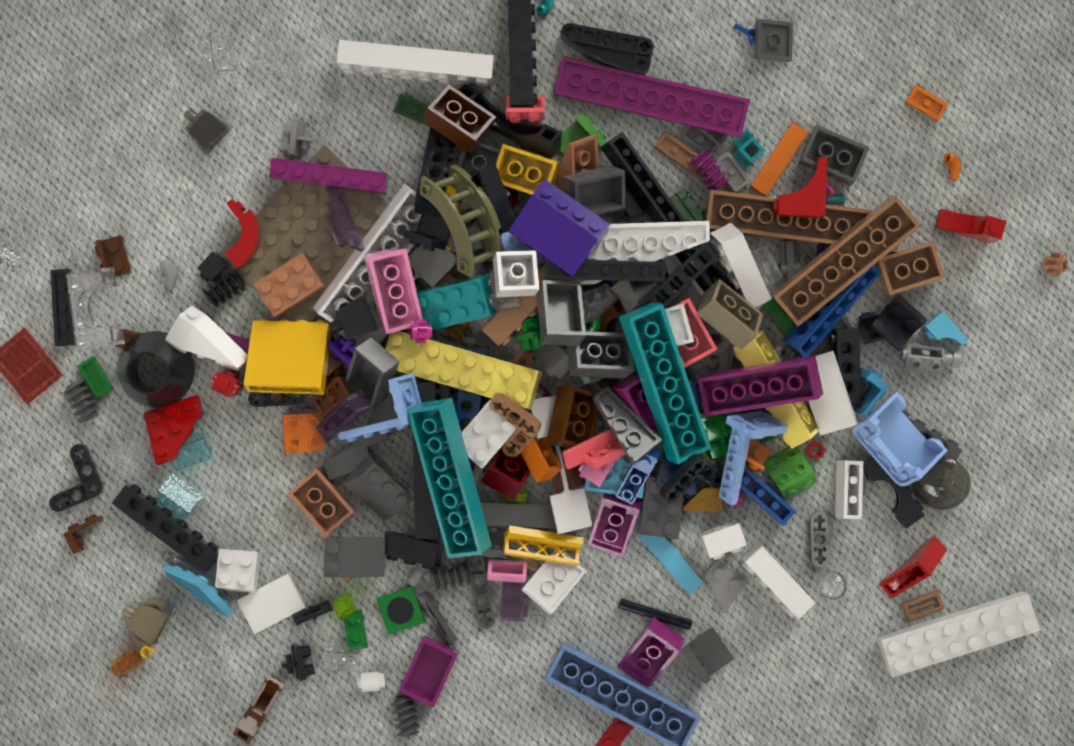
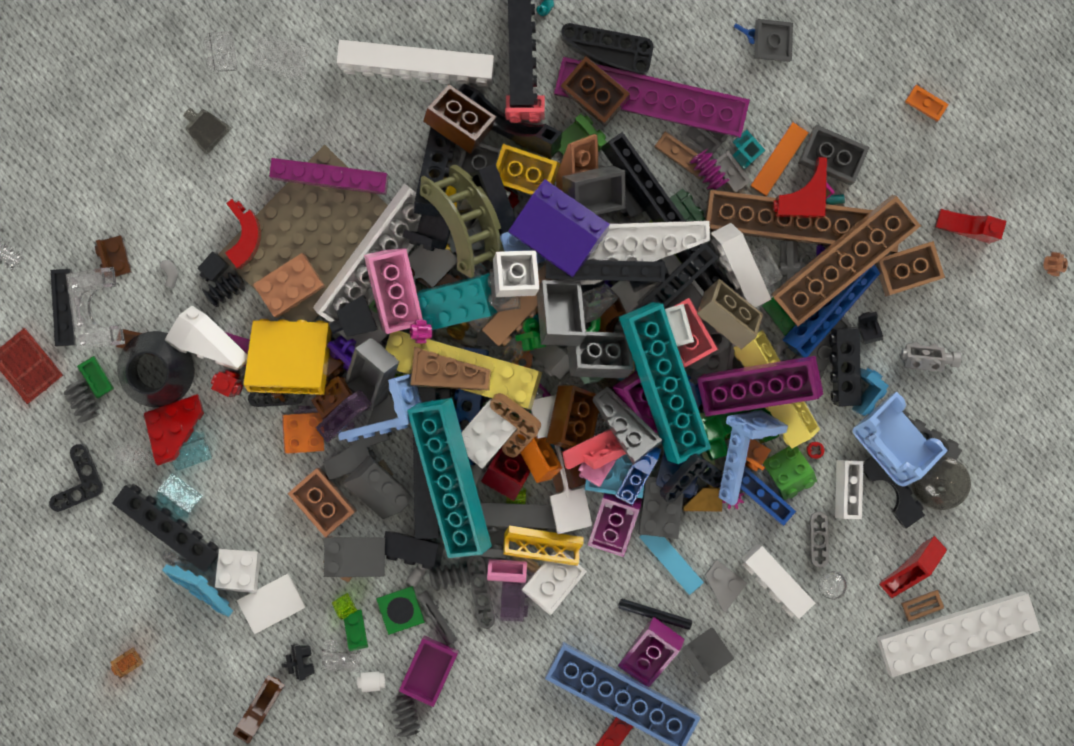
reddish brown bracket [63,514,104,554] -> none
dark tan torso [122,598,177,659] -> none
light grey hips [281,120,313,158] -> none
black pin [292,600,333,626] -> none
clear purple bracket [325,185,365,252] -> none
dark green plate [393,94,429,127] -> none
white brick [699,521,747,560] -> none
white tile [809,351,858,436] -> none
black bracket [871,294,927,352] -> none
medium azure arch [922,311,968,346] -> none
orange arm [944,153,961,181] -> none
none -> medium nougat wing [411,347,491,391]
none -> reddish brown brick [561,56,630,127]

